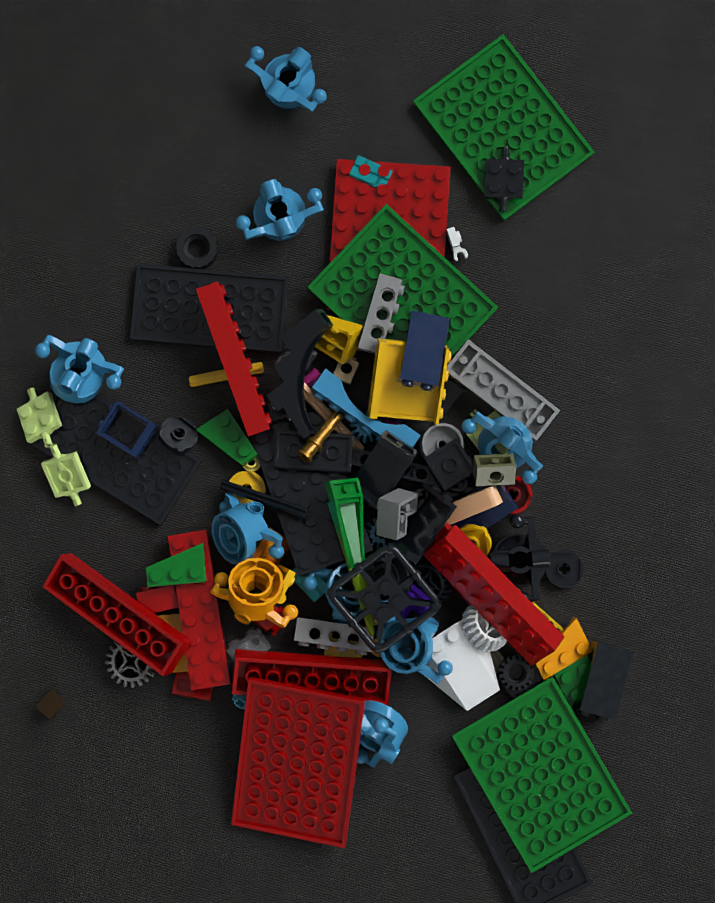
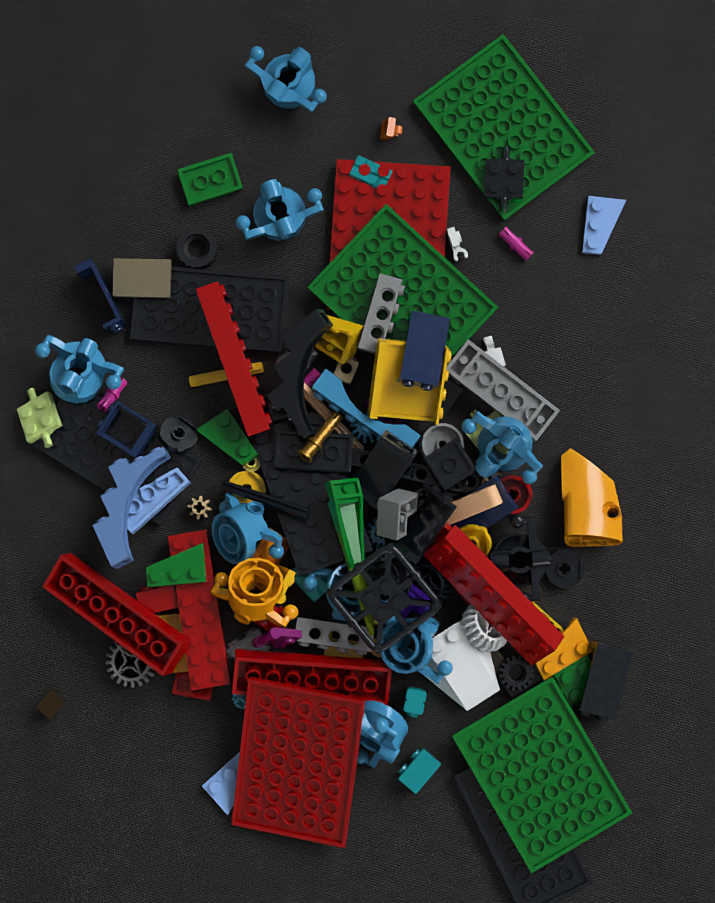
yellowish green plate [41,444,91,506] -> none
olive brick [473,454,517,487] -> none
none -> dark blue panel [74,258,126,334]
none -> medium blue arch [93,447,171,570]
none -> dark pink pin [97,377,127,412]
none -> dark tan tile [113,258,172,298]
none -> light blue wing [127,468,191,534]
none -> green plate [177,152,243,207]
none -> tan gear [187,496,212,520]
none -> light blue wing [202,752,240,815]
none -> magenta plate [252,627,302,649]
none -> orange tile [380,117,403,141]
none -> teal brick [398,747,441,794]
none -> teal brick [403,686,427,718]
none -> white plate [483,336,506,366]
none -> dark pink pin [498,226,534,261]
none -> light orange panel [561,448,623,547]
none -> light blue wing [582,196,626,255]

